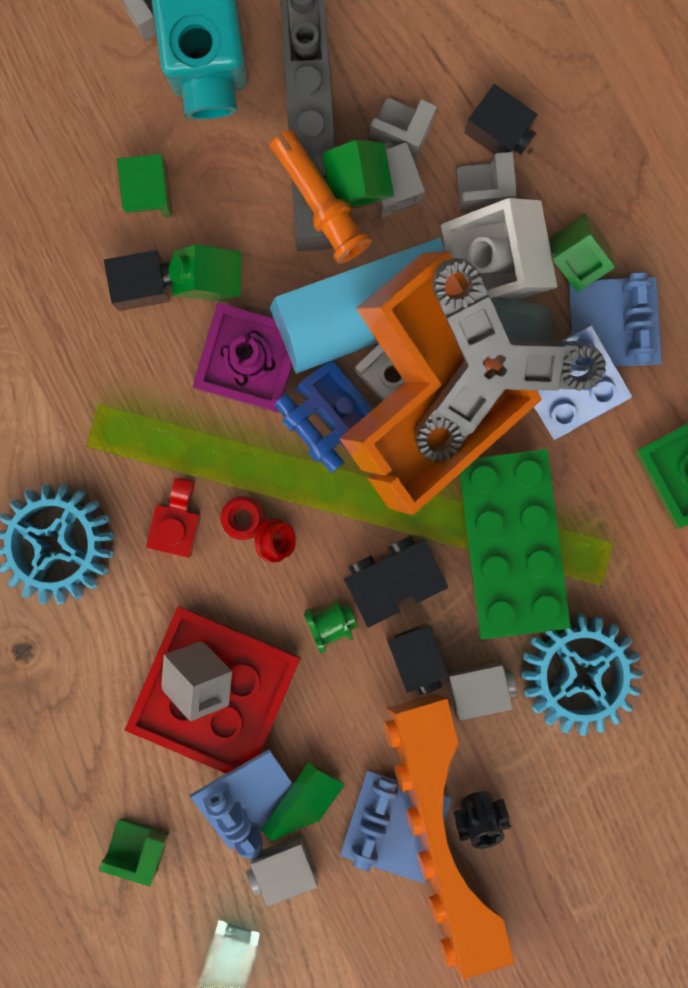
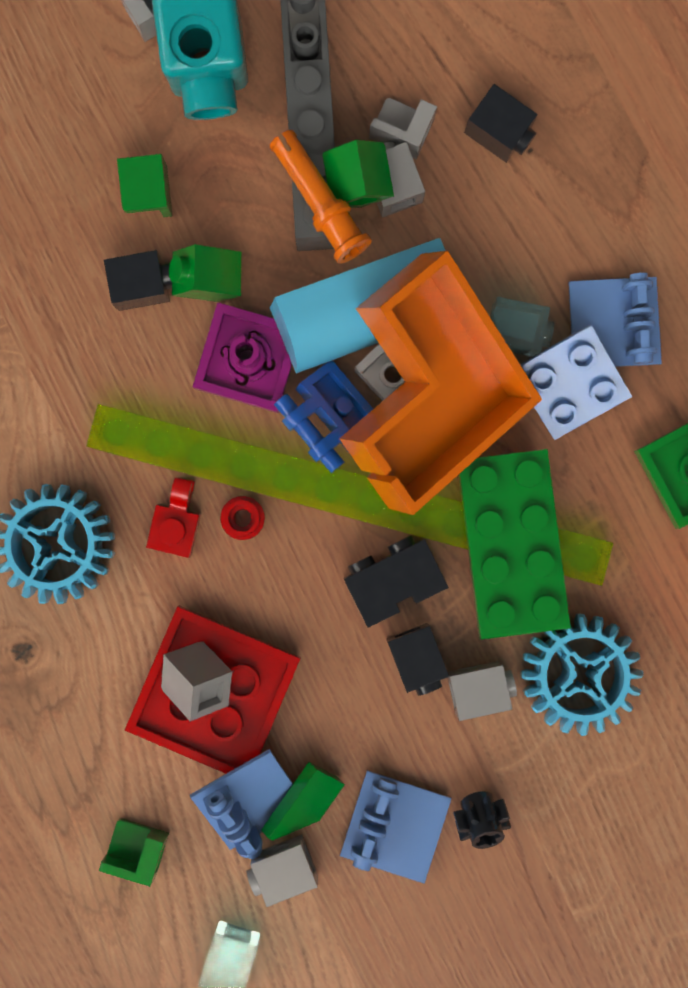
red plate [254,518,296,563] -> none
green brick [304,598,358,654] -> none
orange arch [383,693,515,980] -> none
piece [414,258,606,461] -> none
white slope [441,198,557,304] -> none
light grey panel [456,152,517,212] -> none
green panel [549,214,615,292] -> none

